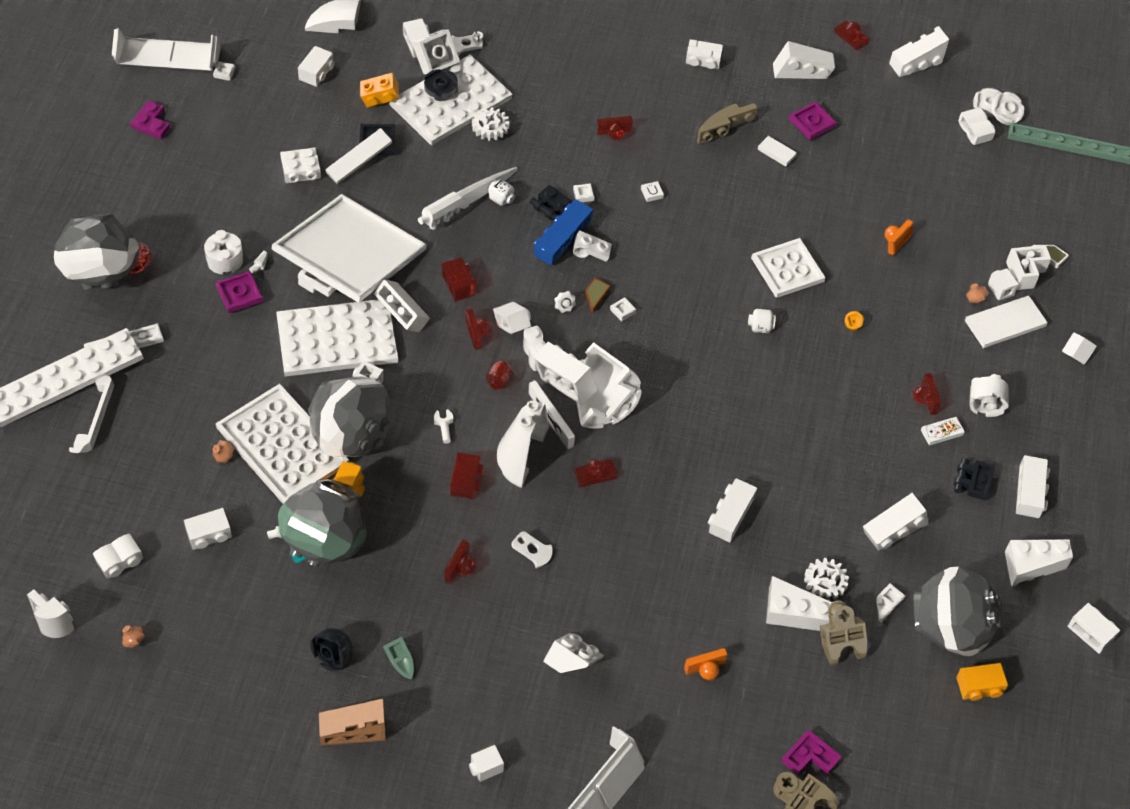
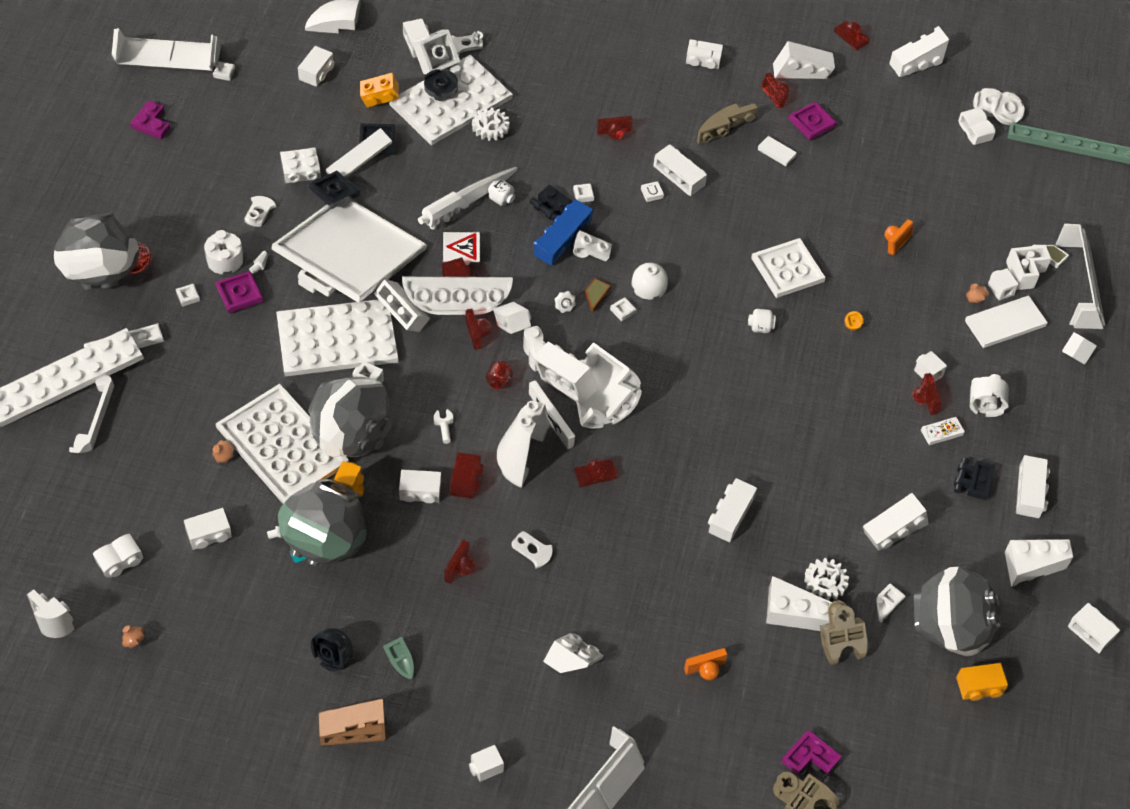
none -> white tile [176,284,200,307]
none -> white piece [244,196,276,227]
none -> black plate [309,170,360,209]
none -> white brick [399,470,441,503]
none -> white plate [402,276,513,315]
none -> white piece [443,232,480,266]
none -> white cylinder [631,263,668,300]
none -> white brick [654,144,707,197]
none -> clear red tile [761,73,789,109]
none -> white brick [914,351,947,385]
none -> white piece [1055,224,1106,329]

